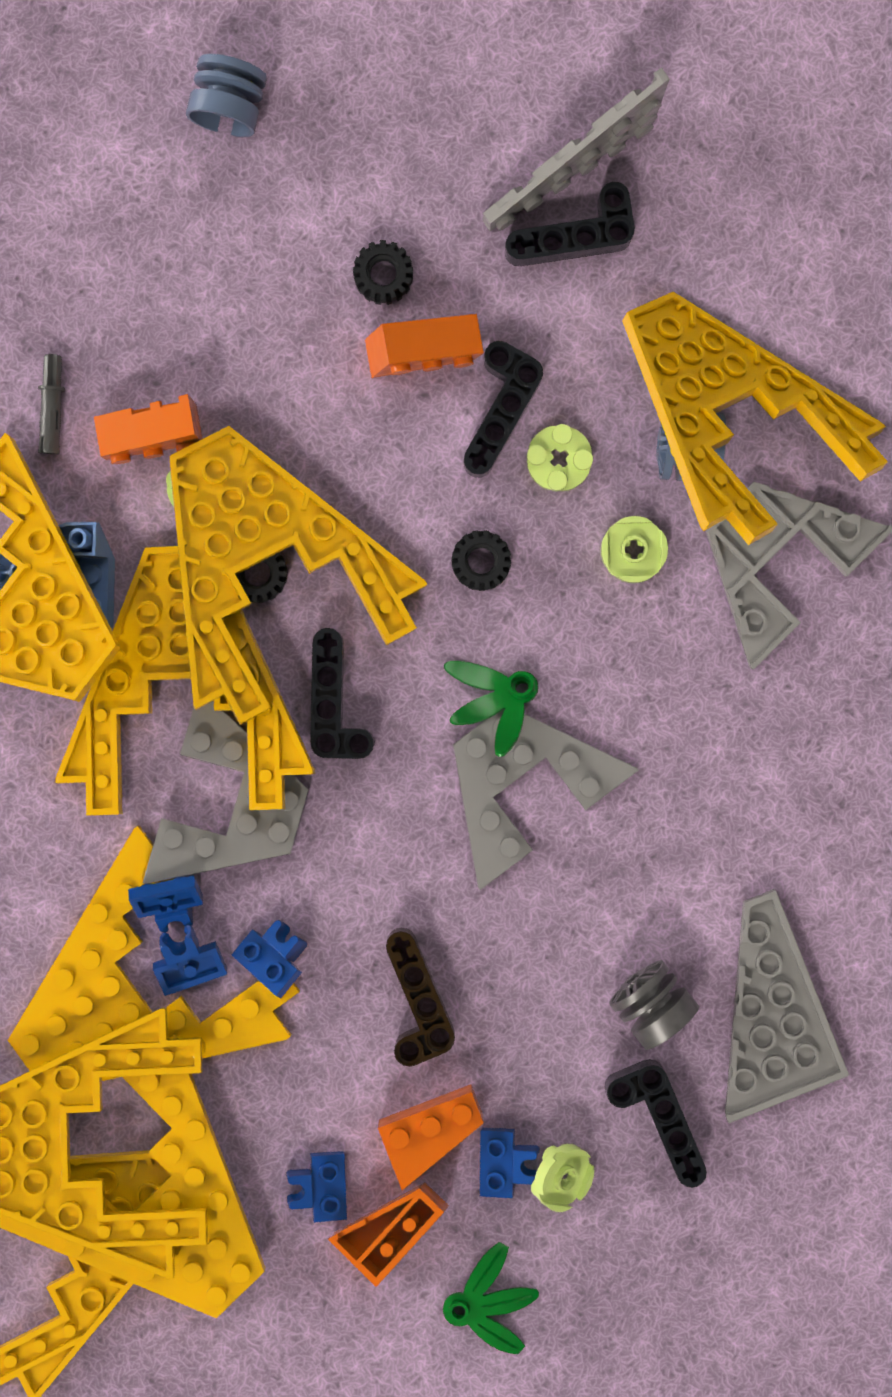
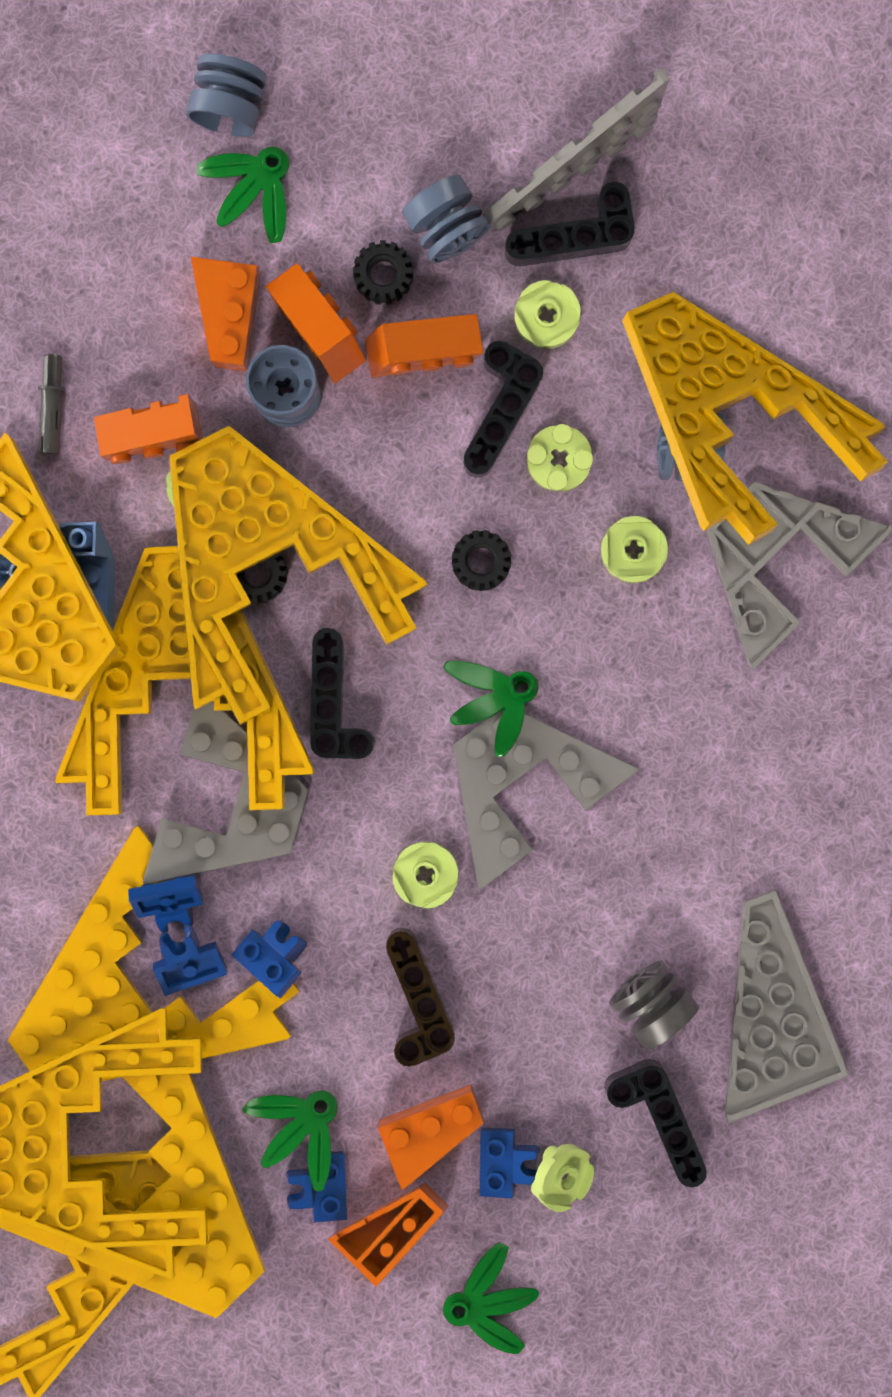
none -> orange wedge [190,256,261,372]
none -> green plant [197,147,289,243]
none -> green plant [242,1091,338,1191]
none -> sand blue wheel [245,345,322,428]
none -> orange wedge [265,263,366,384]
none -> yellowish green plate [393,841,458,908]
none -> sand blue wheel [401,175,491,264]
none -> yellowish green plate [514,280,581,349]

